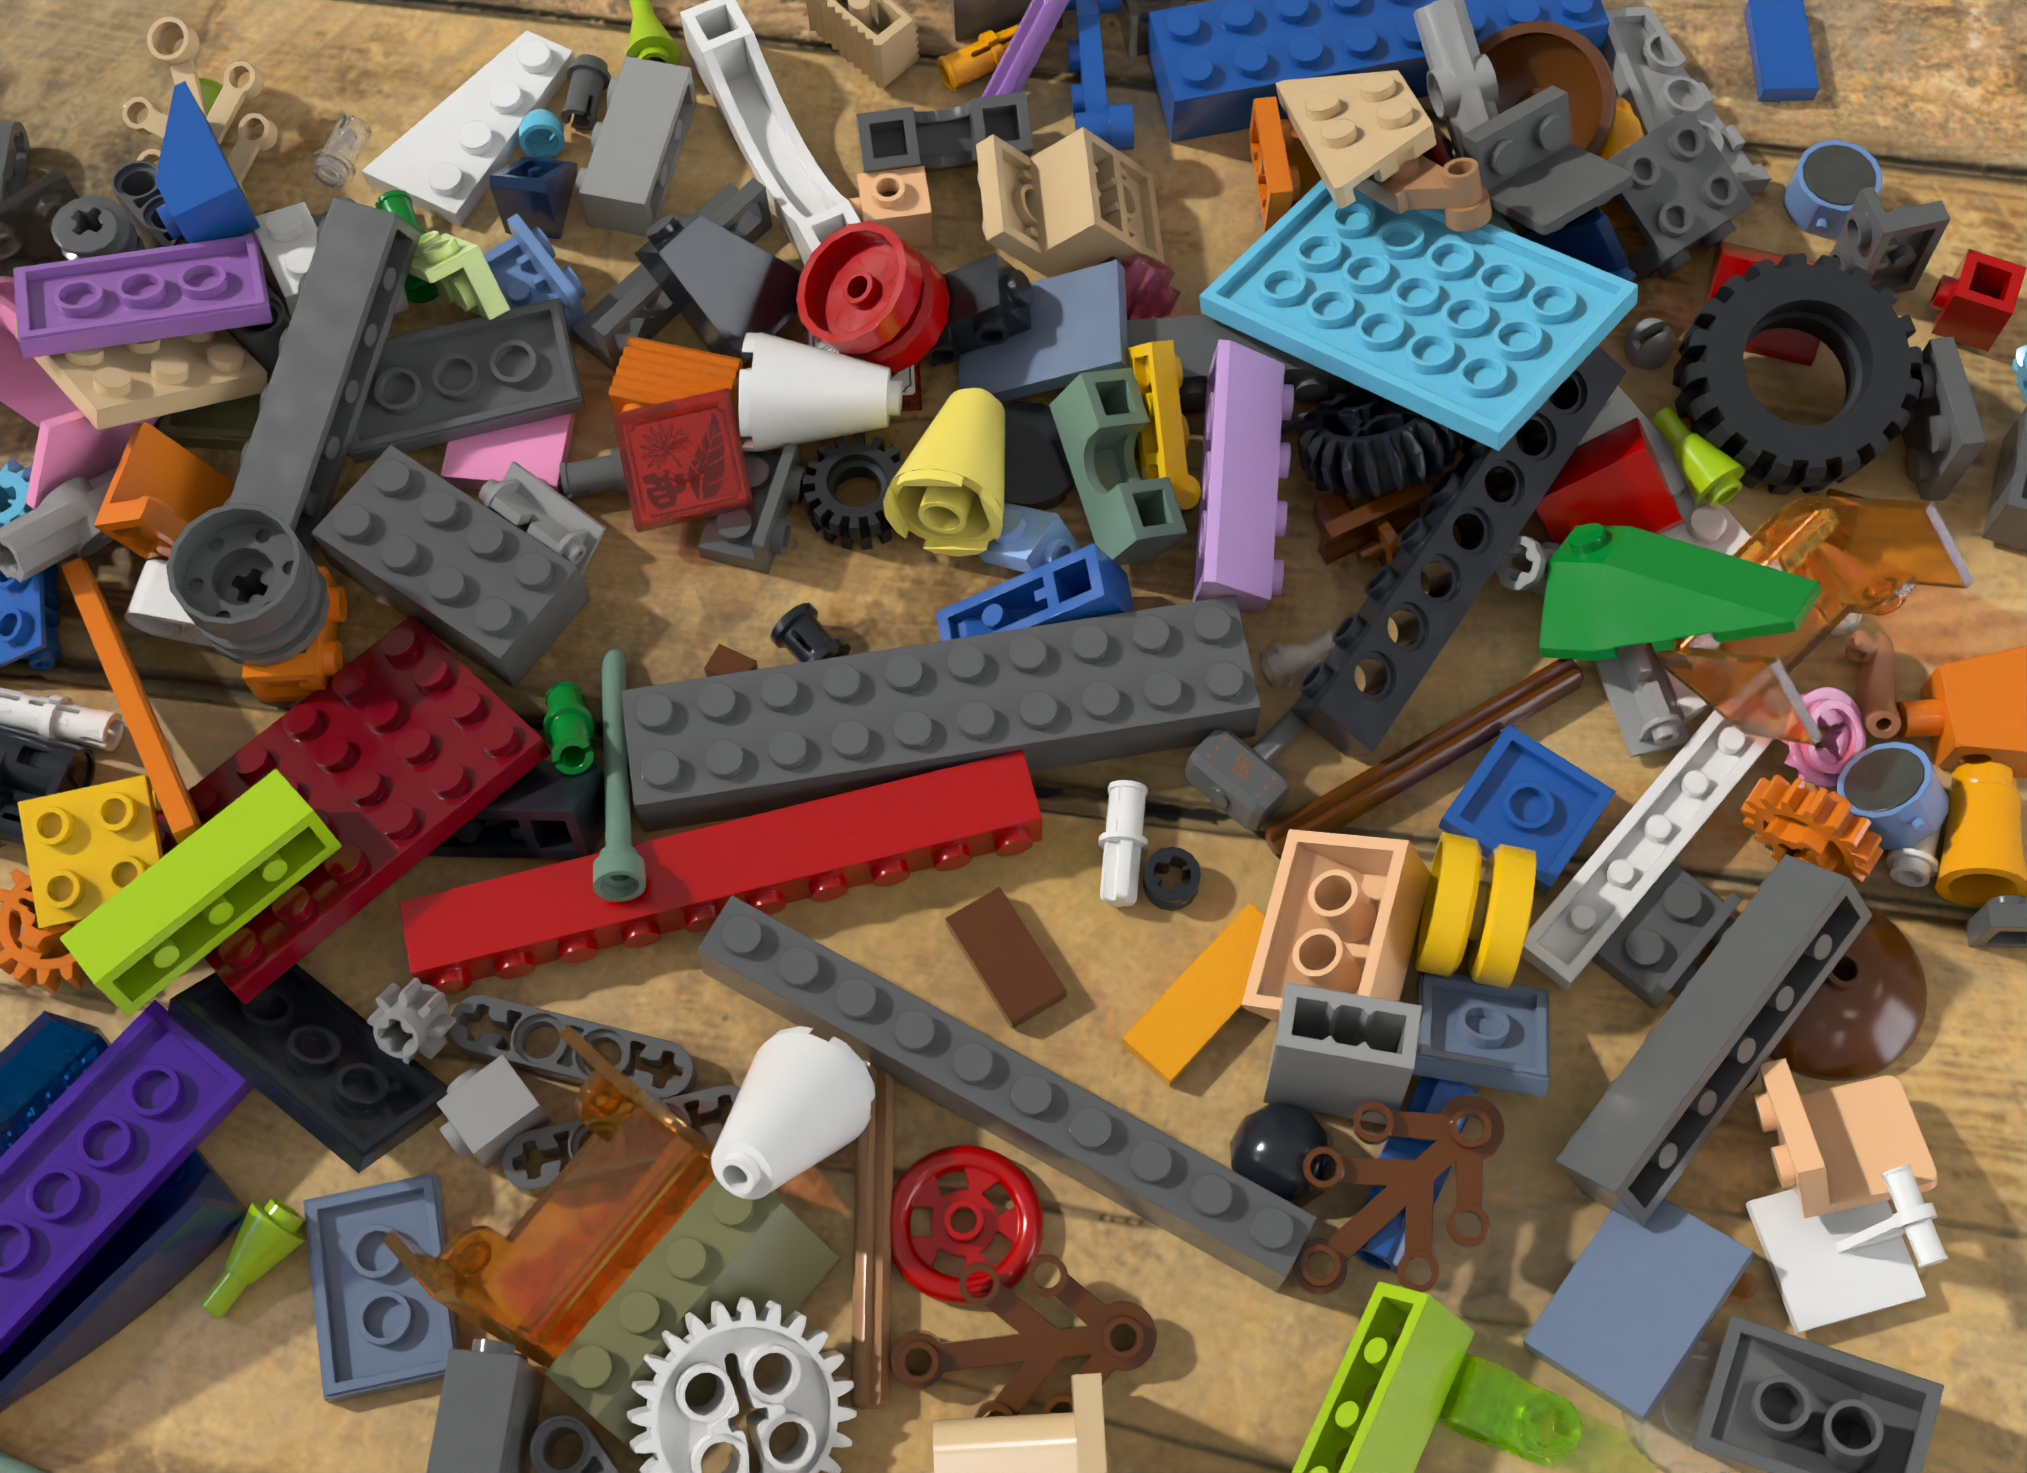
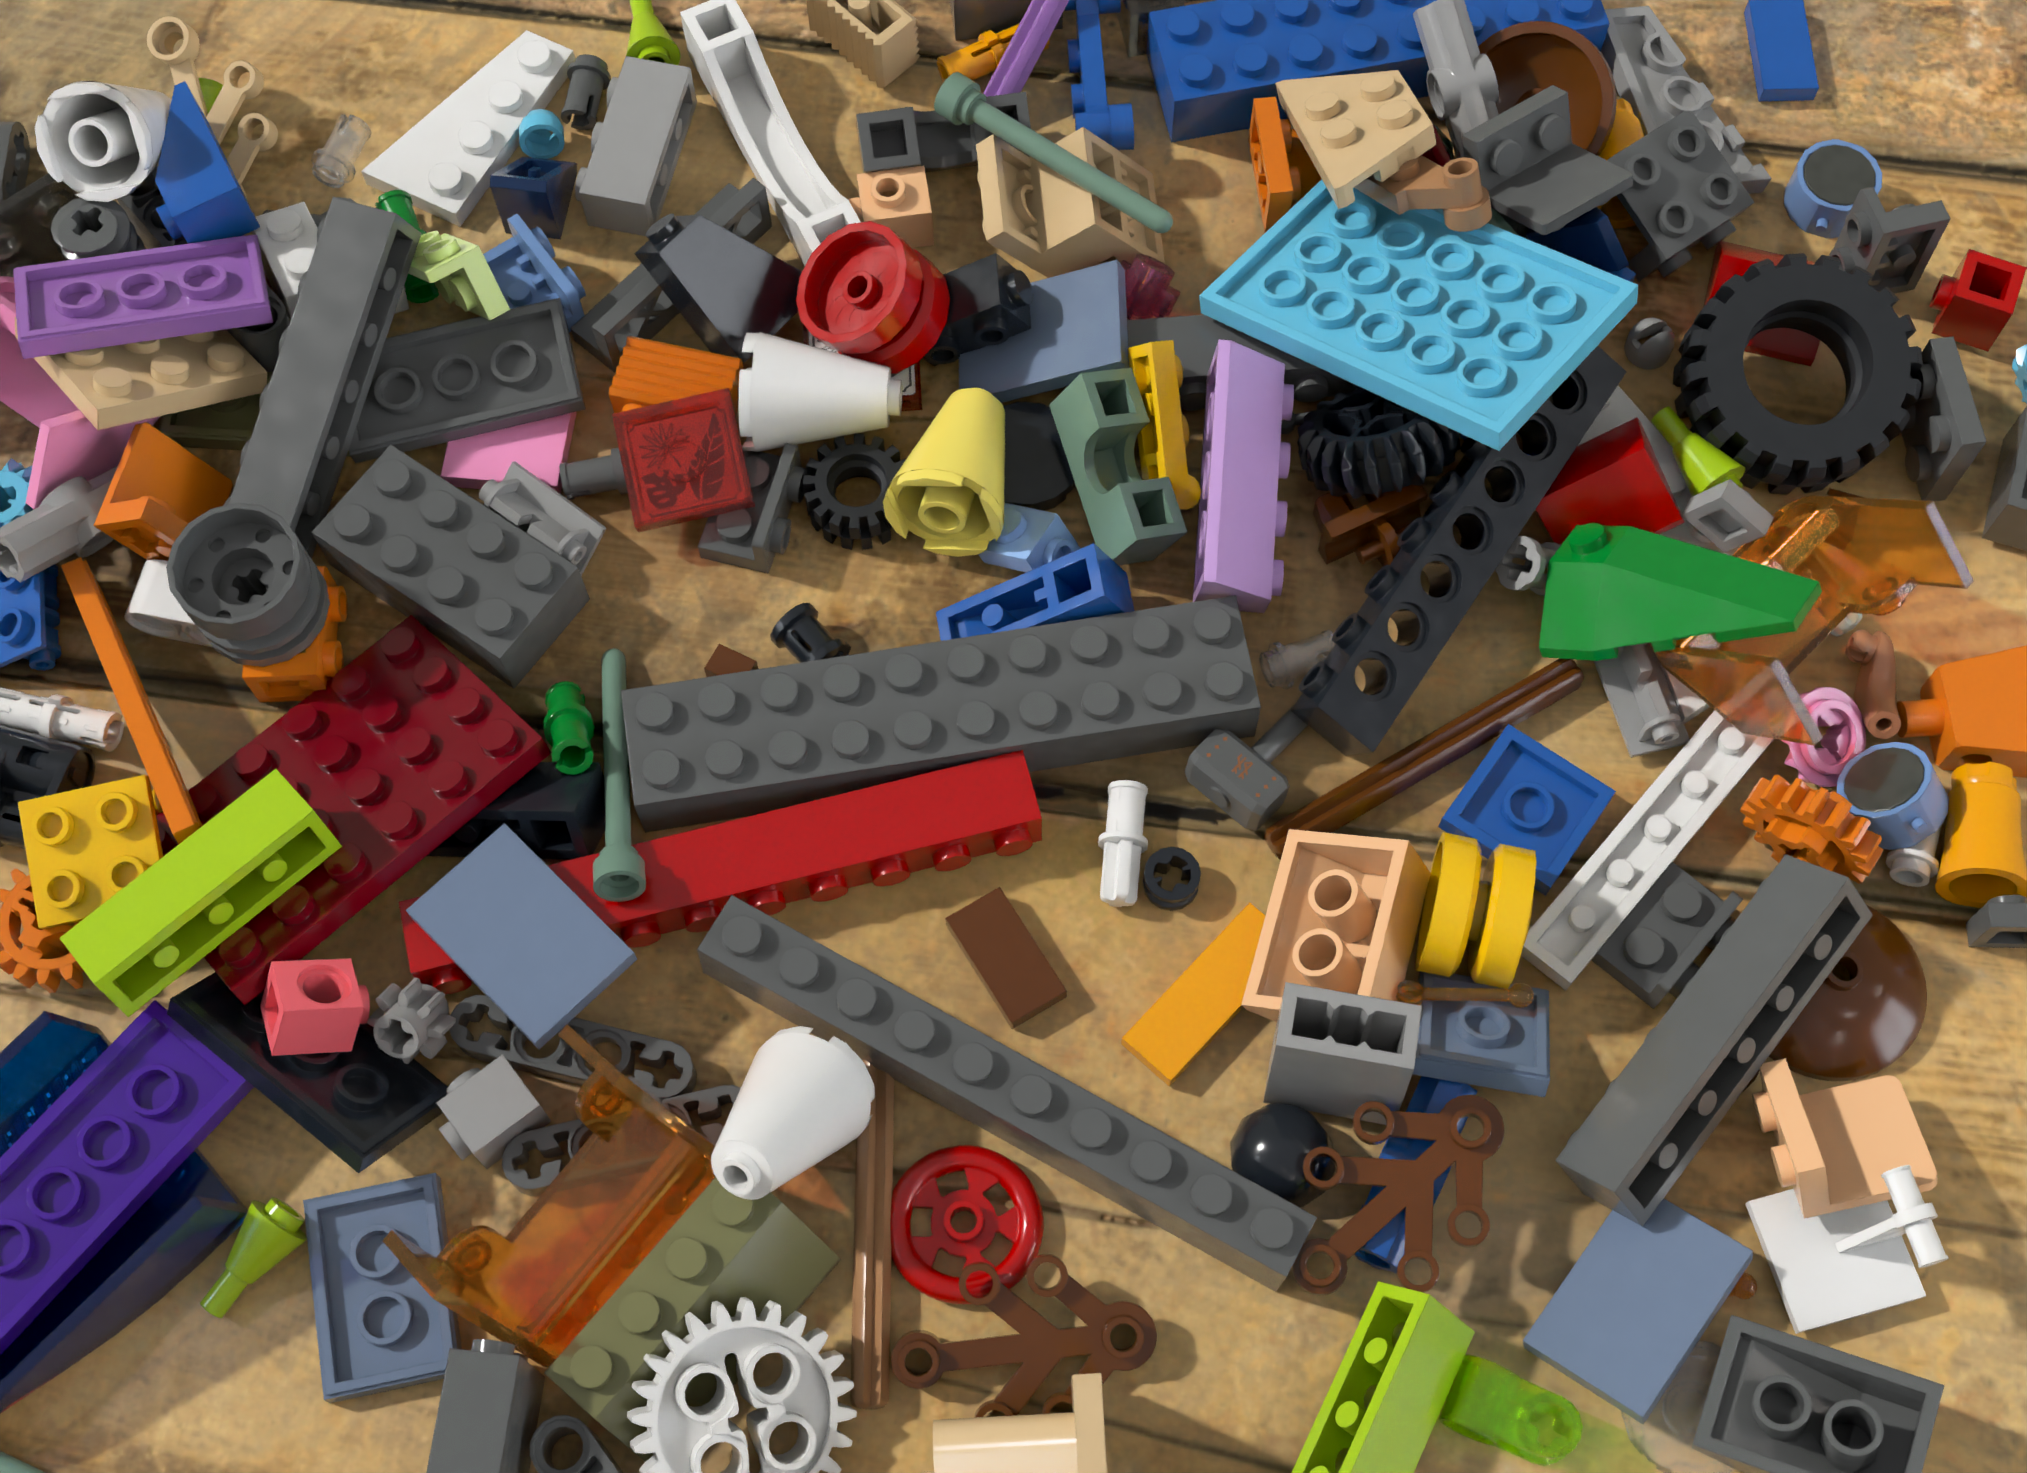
none -> white cone [35,81,172,202]
none -> coral brick [260,958,370,1056]
none -> sand blue tile [406,823,637,1049]
none -> sand green piece [934,72,1173,233]
none -> clear orange hinge [1396,980,1534,1008]
none -> light grey plate [1681,479,1774,553]

